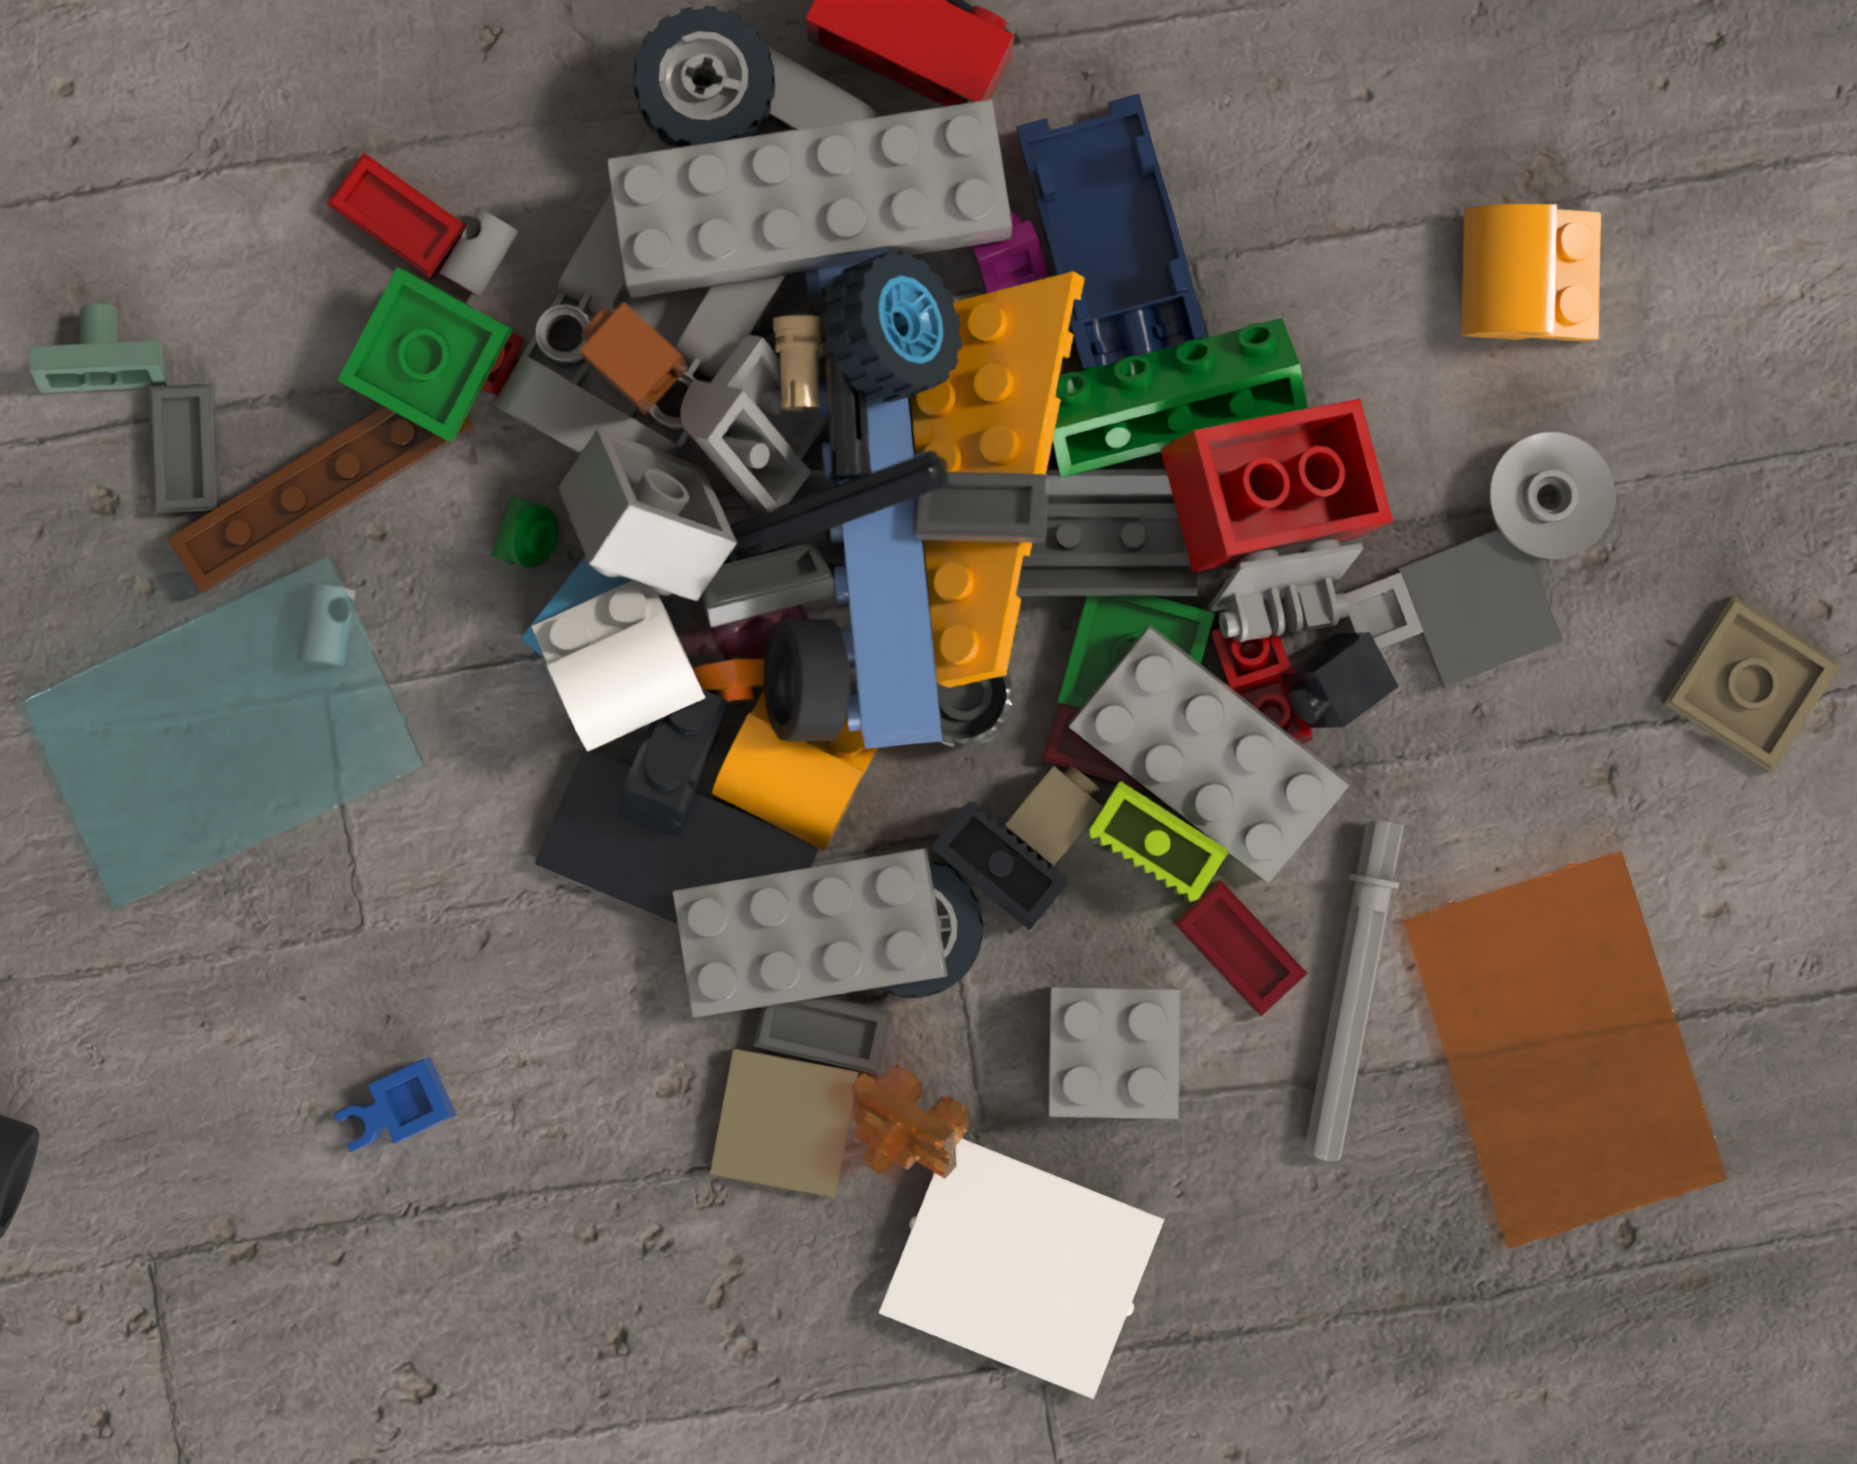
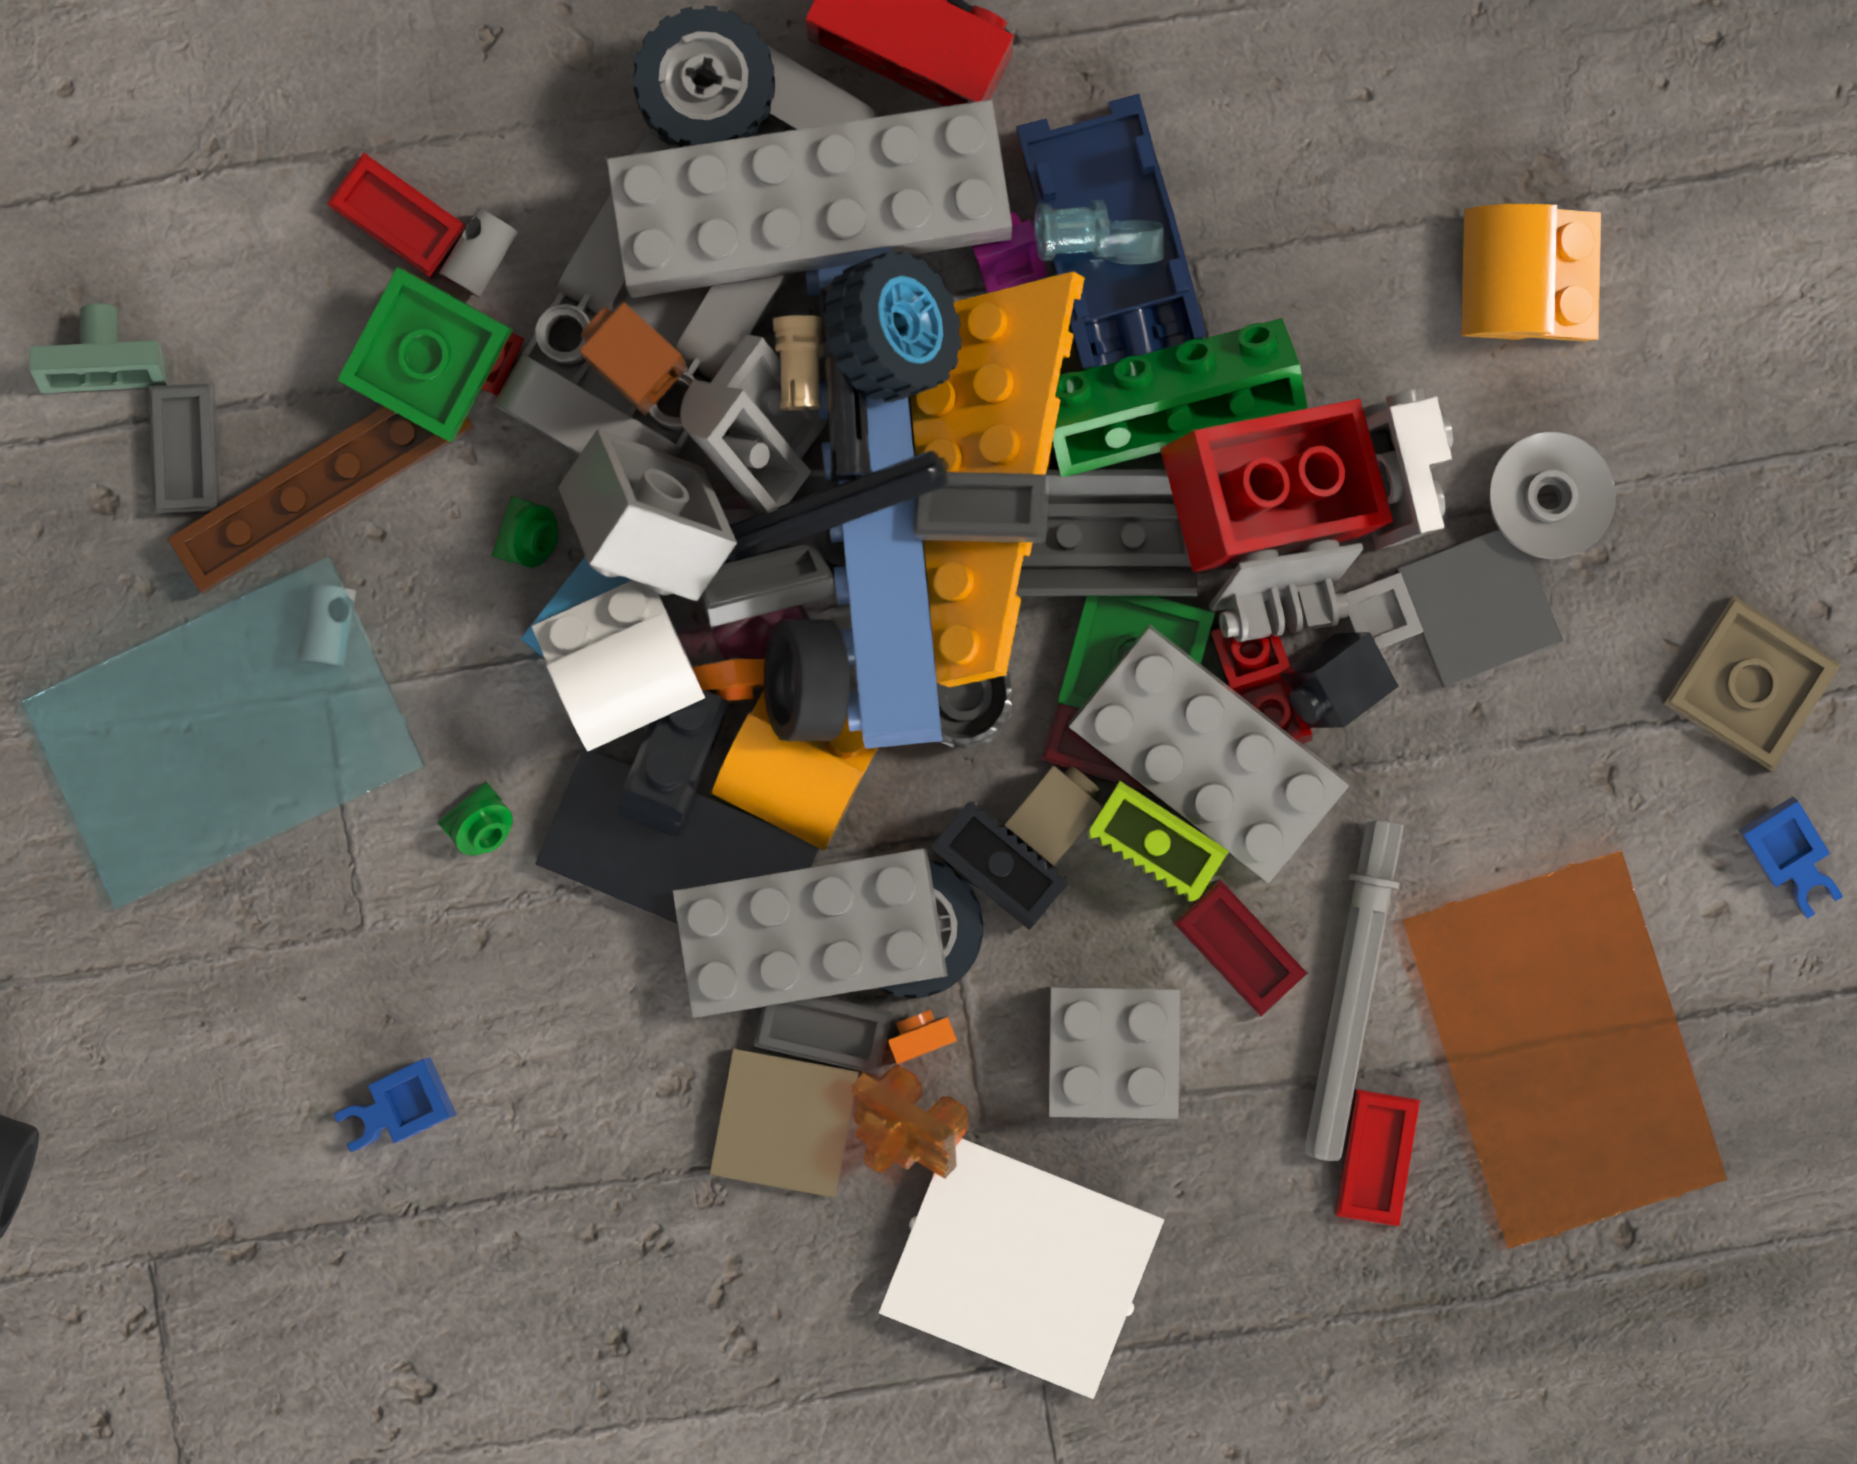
none -> green plate [437,781,513,856]
none -> orange plate [888,1009,957,1064]
none -> clear light blue connector [1034,200,1164,264]
none -> red tile [1335,1089,1420,1227]
none -> light grey plate [1363,388,1453,551]
none -> blue plate [1739,796,1843,919]

